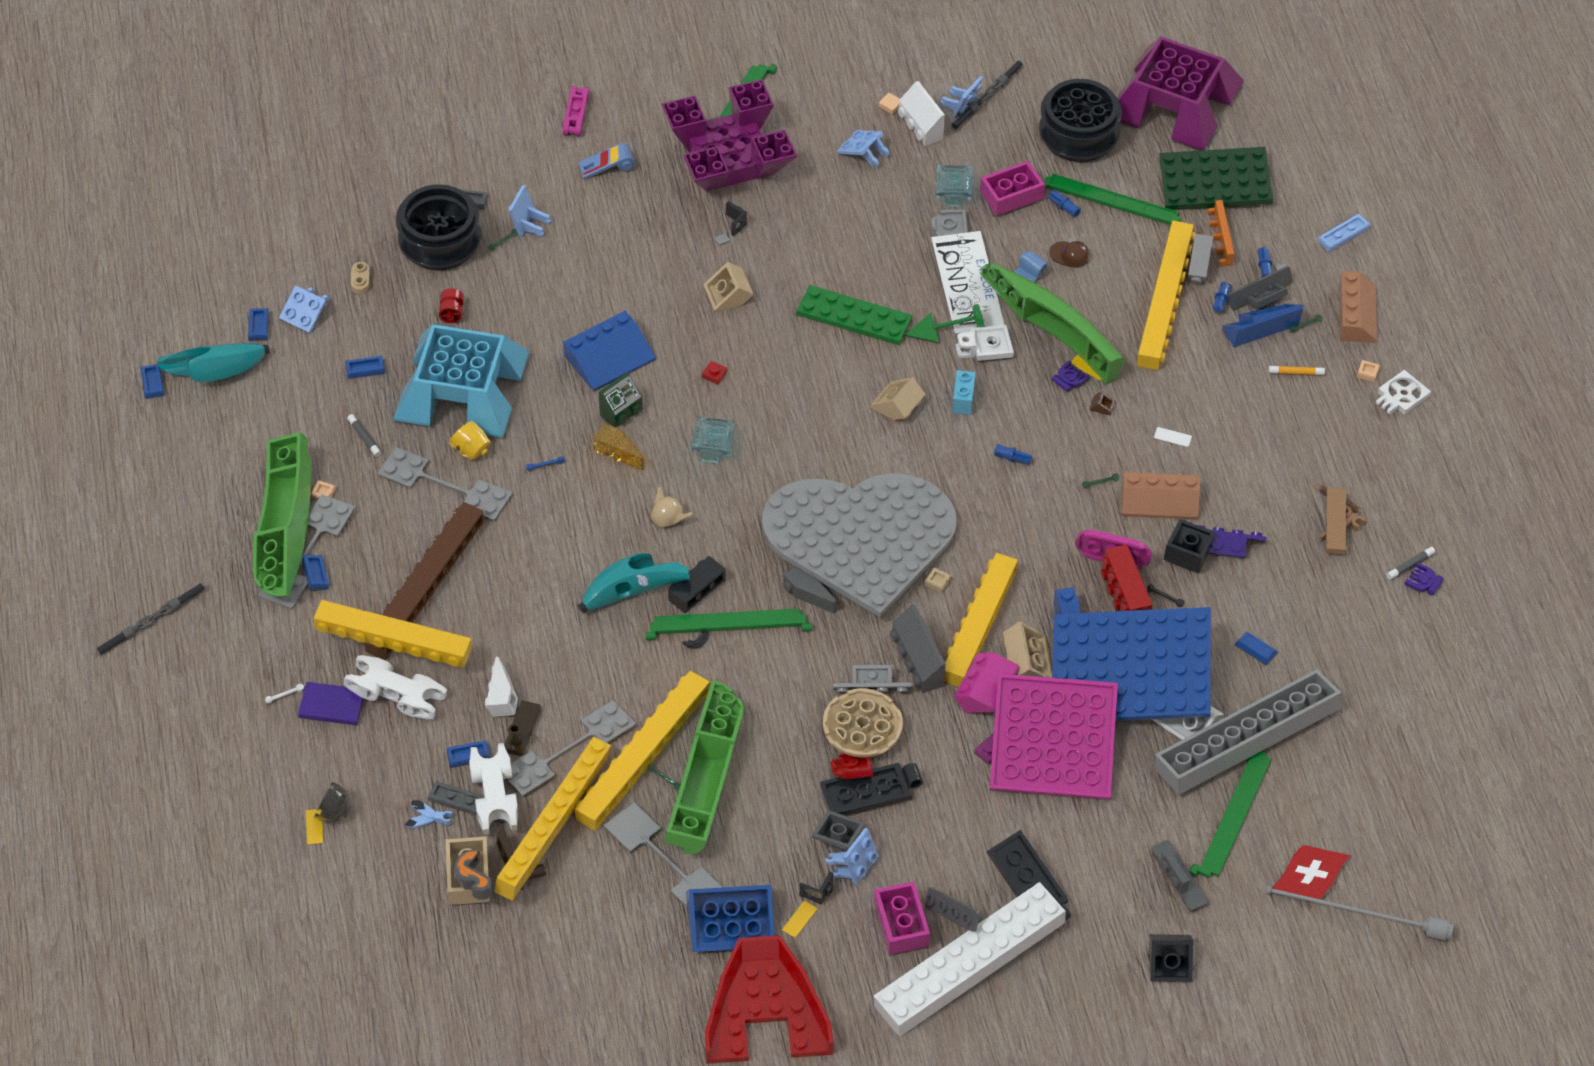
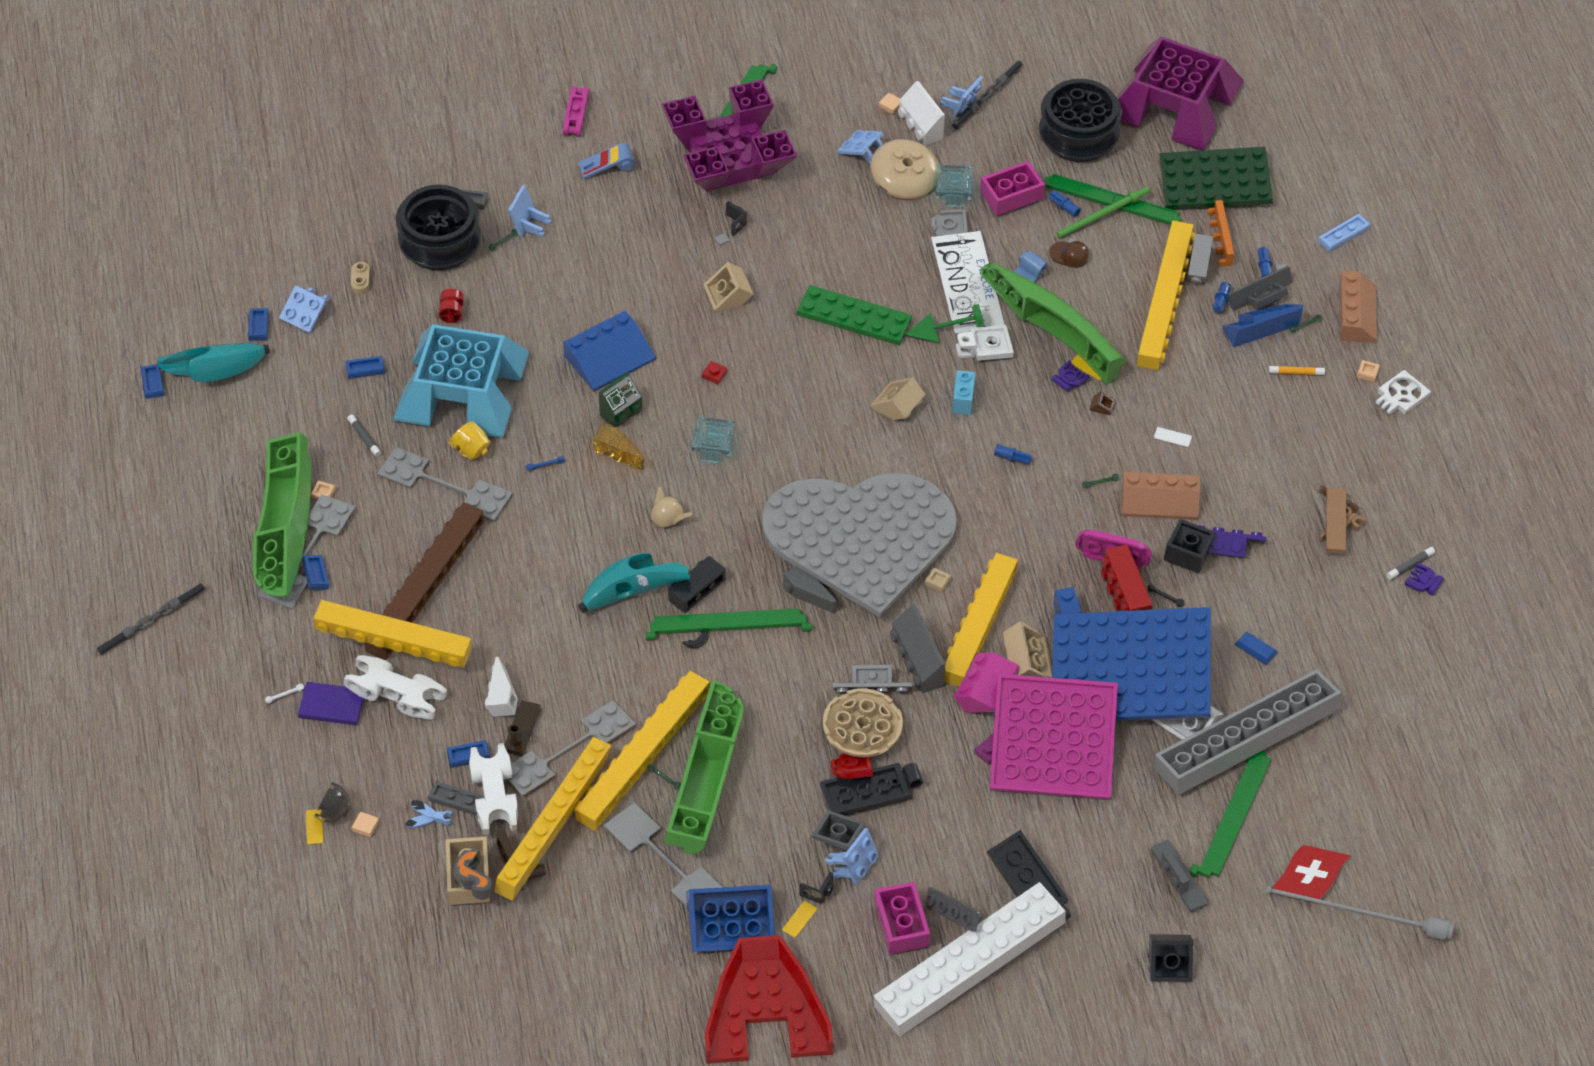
none -> light nougat tile [351,812,379,838]
none -> tan brick [870,139,941,199]
none -> bright green bar [1057,186,1150,238]

